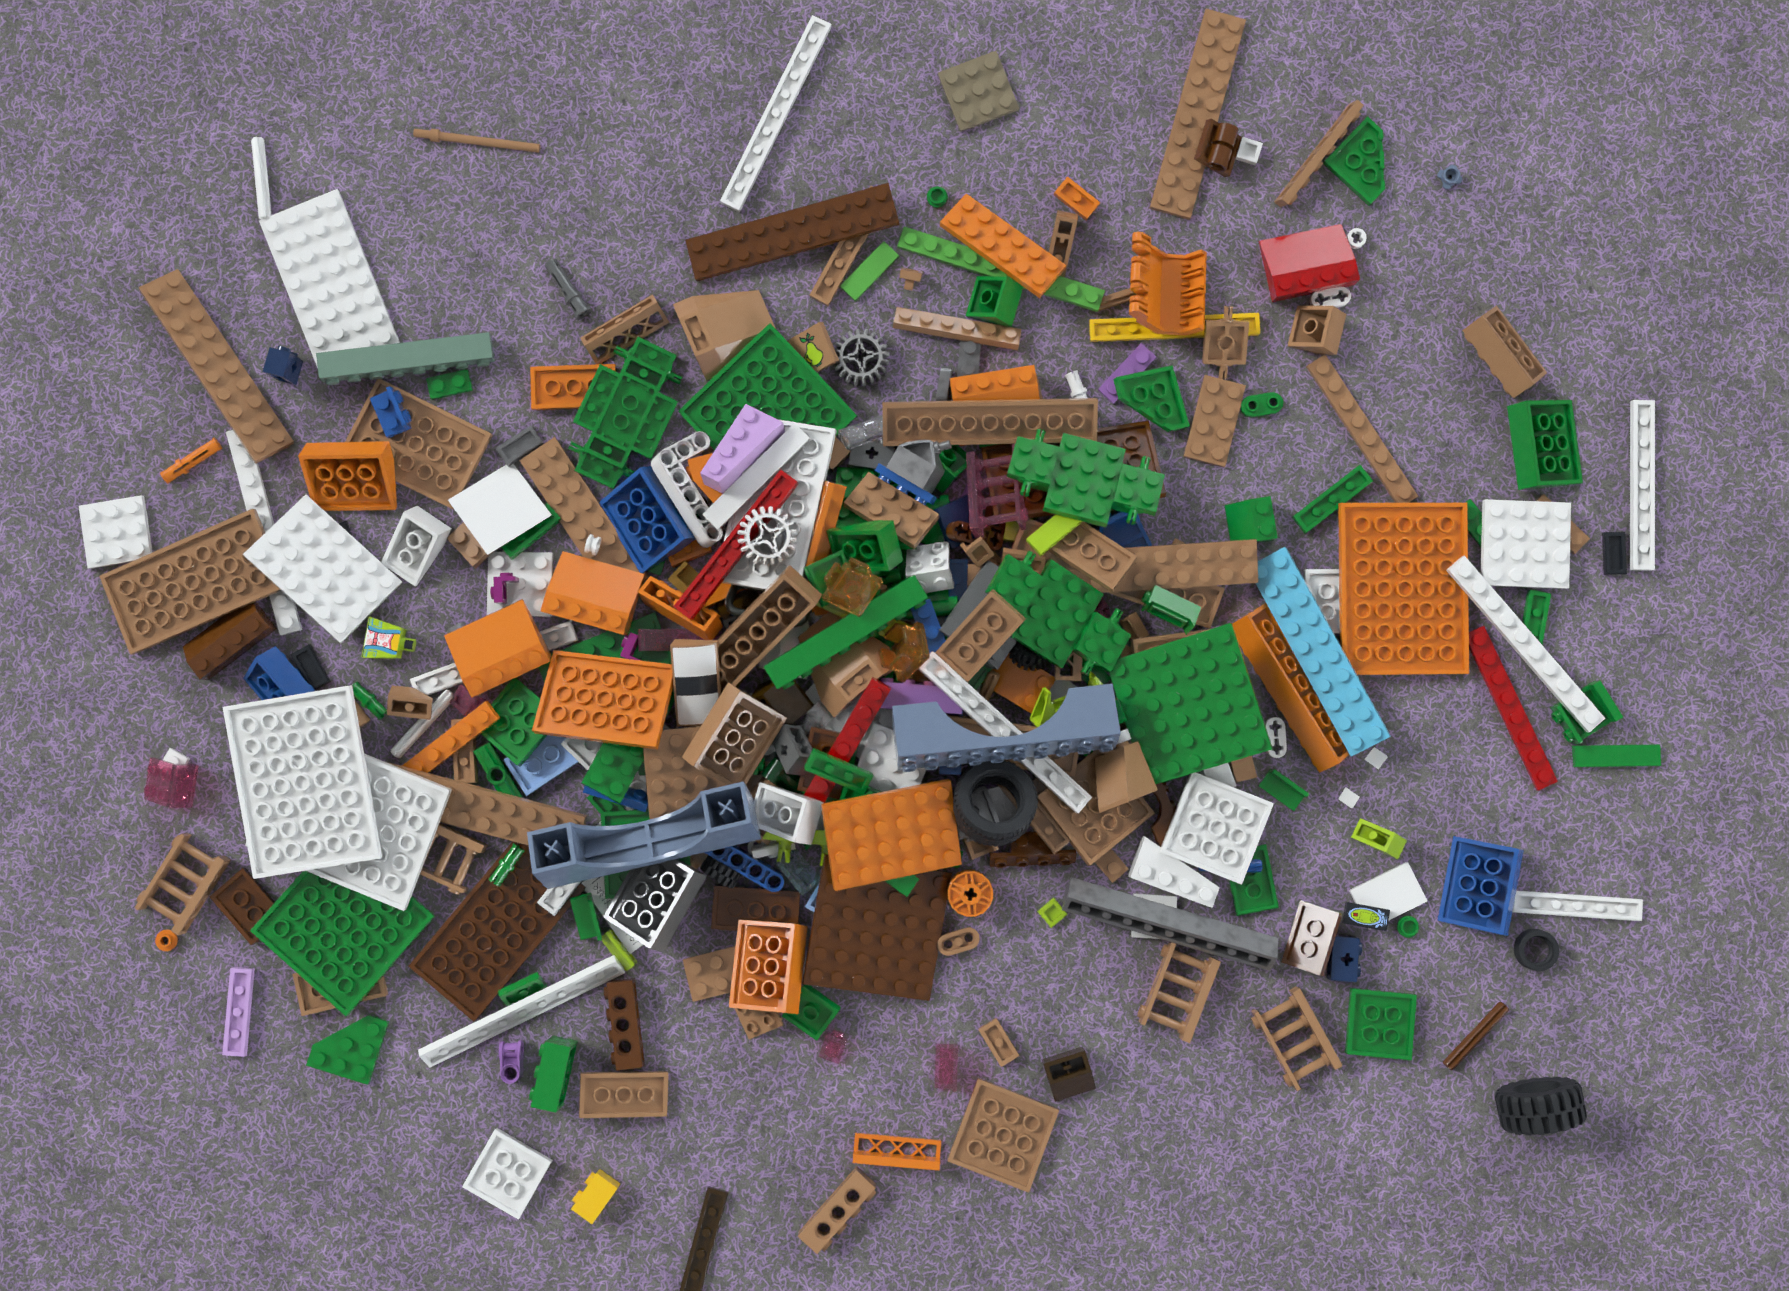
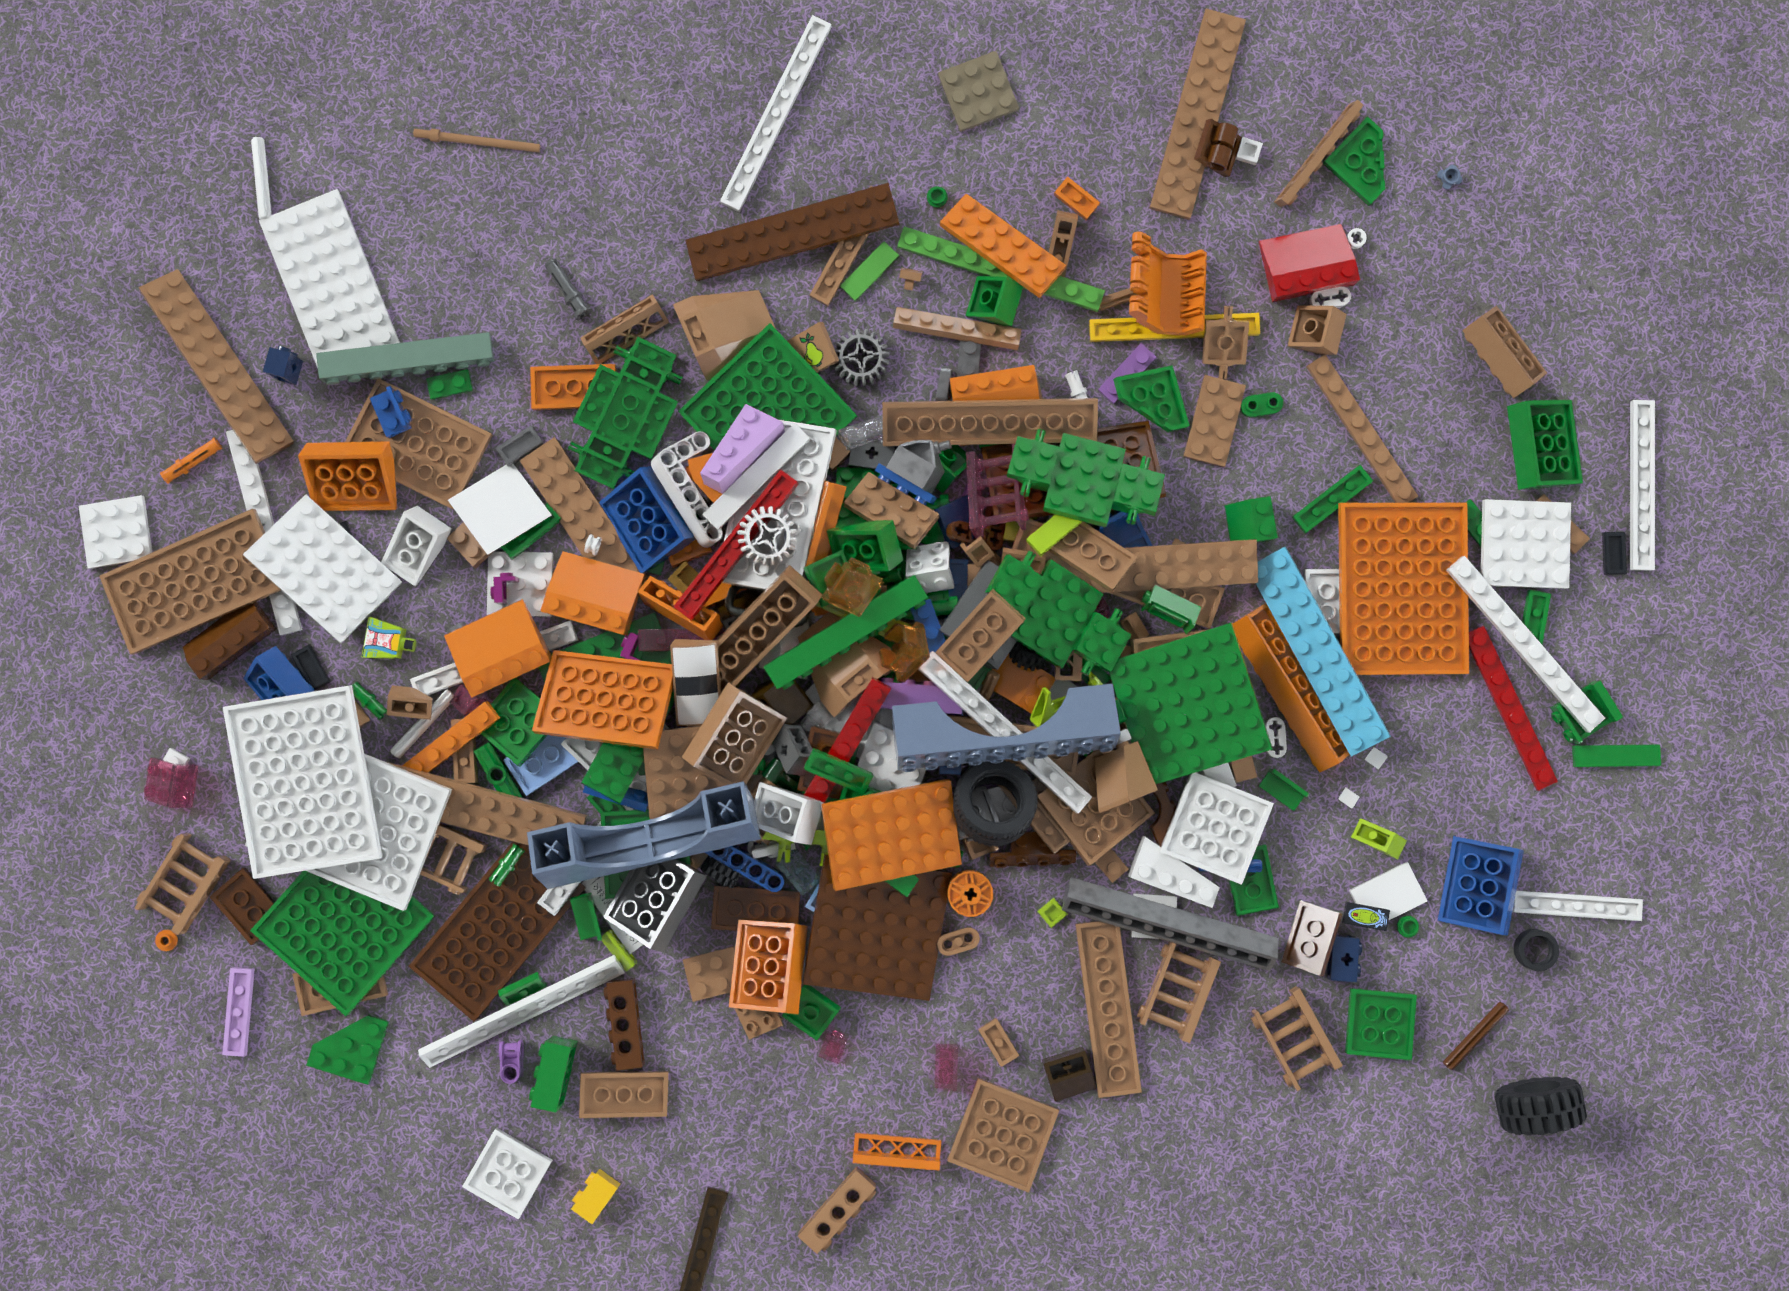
none -> medium nougat plate [1075,921,1142,1098]

